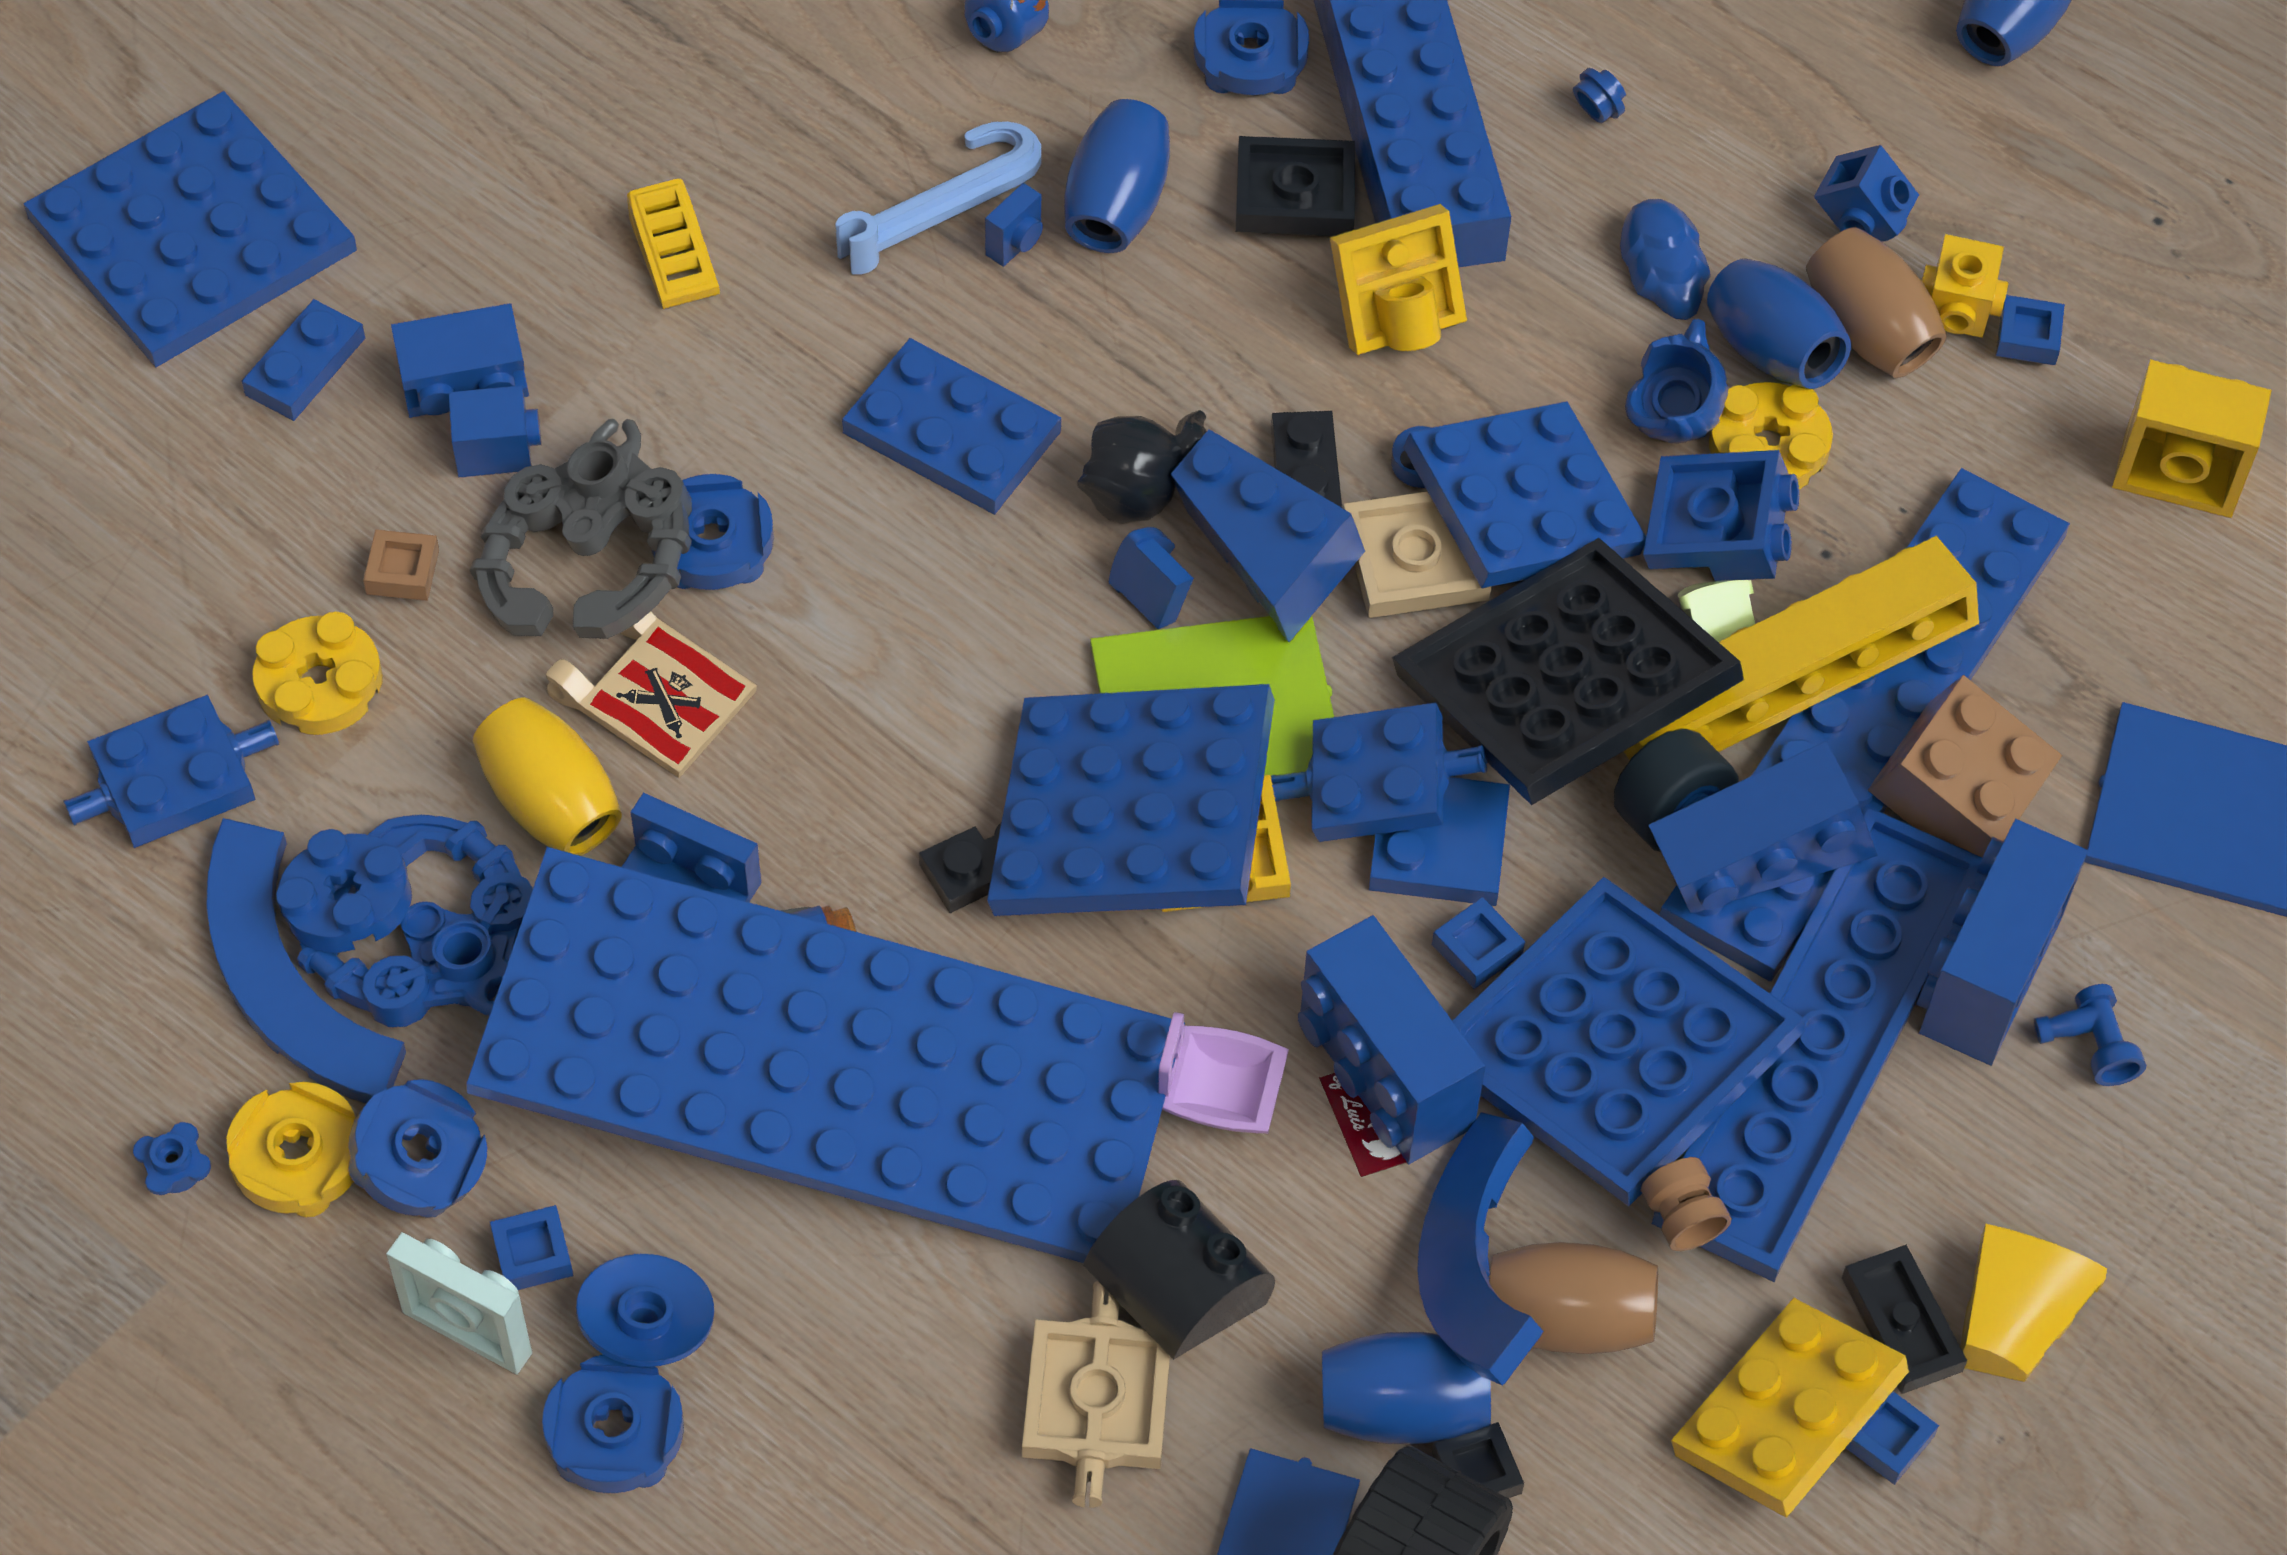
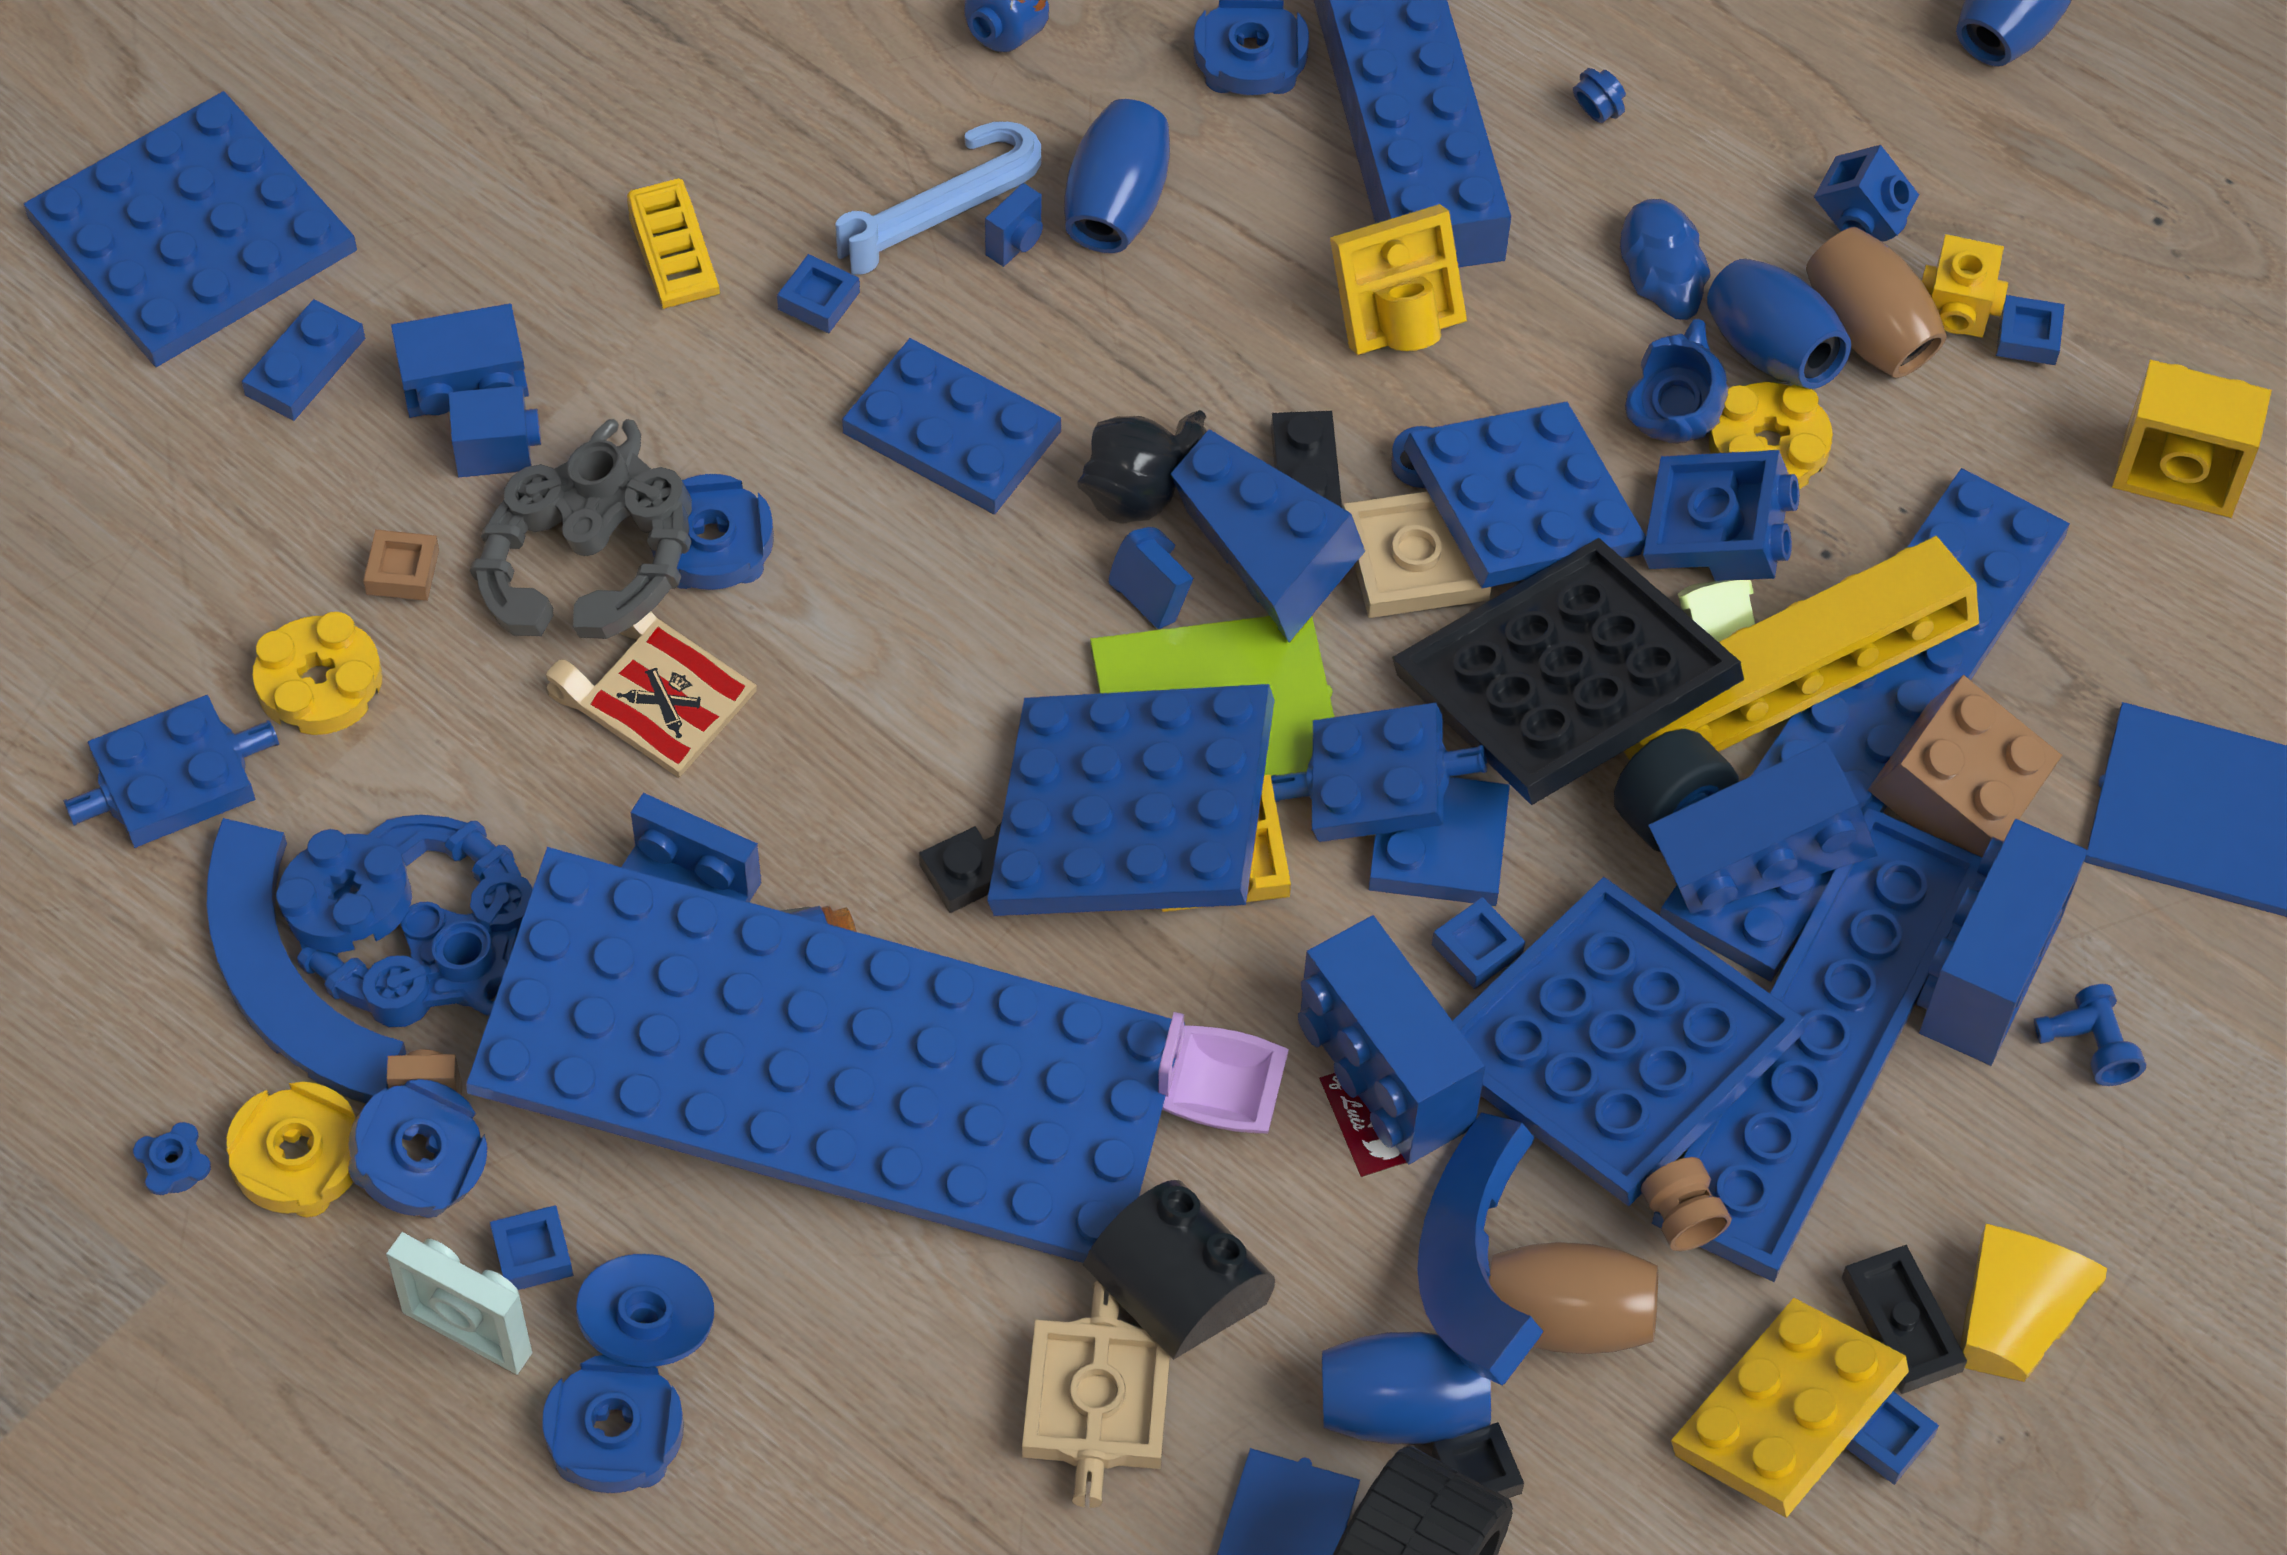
yellow piece [473,697,622,856] -> none
black plate [1235,136,1355,236] -> none
none -> medium nougat plate [387,1049,462,1095]
none -> blue plate [777,254,860,334]

